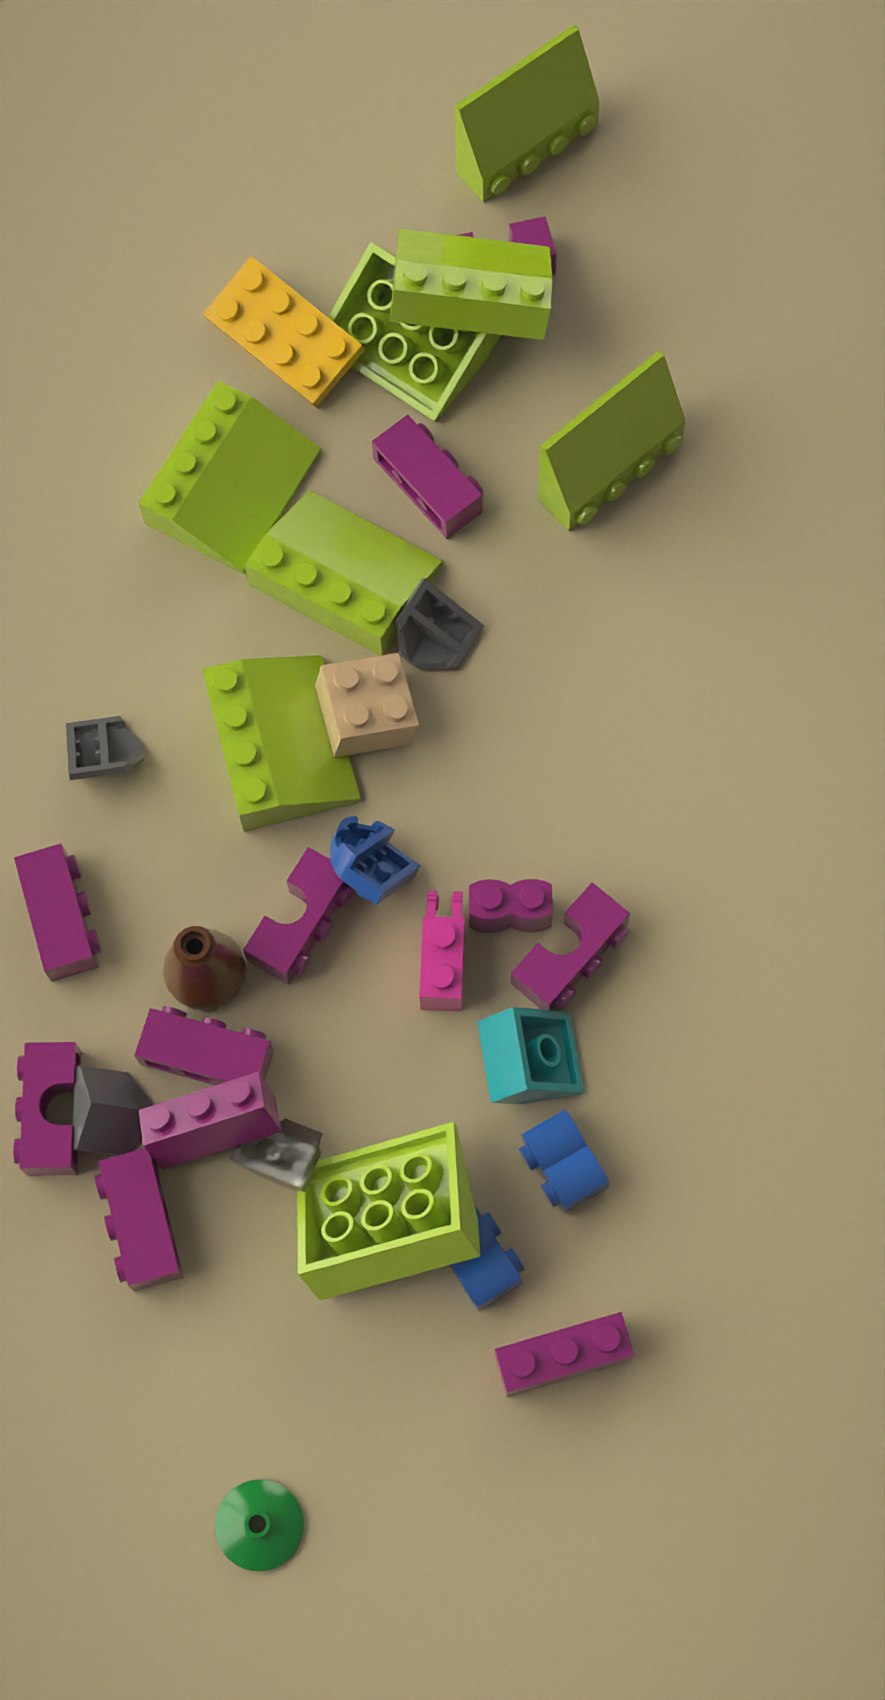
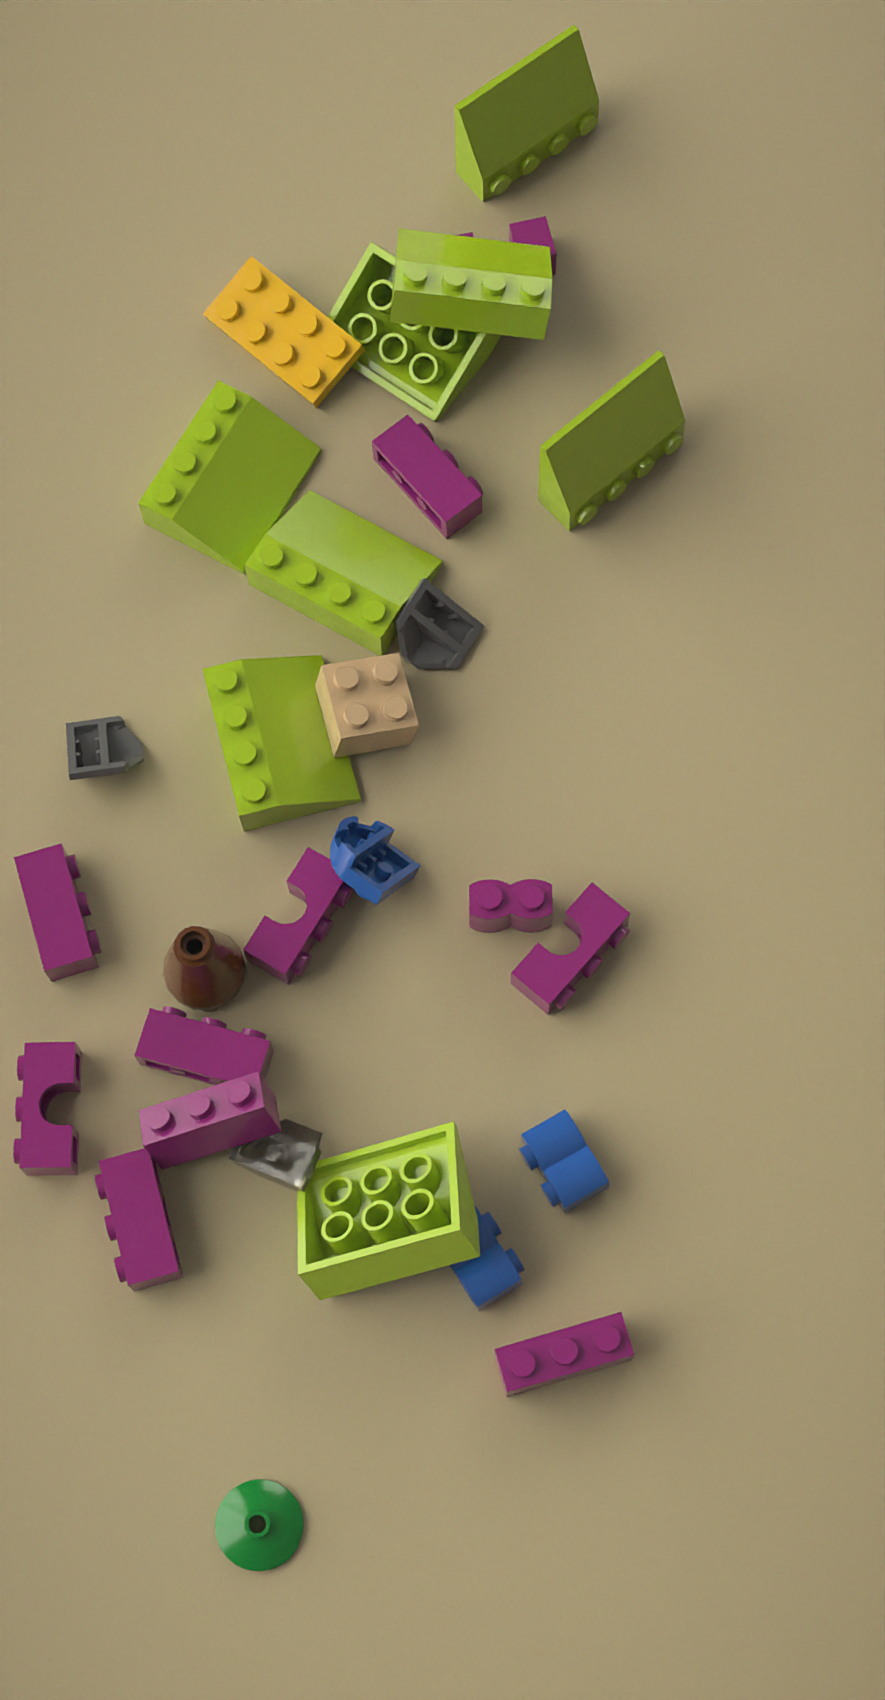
dark grey slope [72,1065,152,1156] -> none
dark pink hinge [419,891,465,1011] -> none
teal slope [477,1007,585,1104] -> none

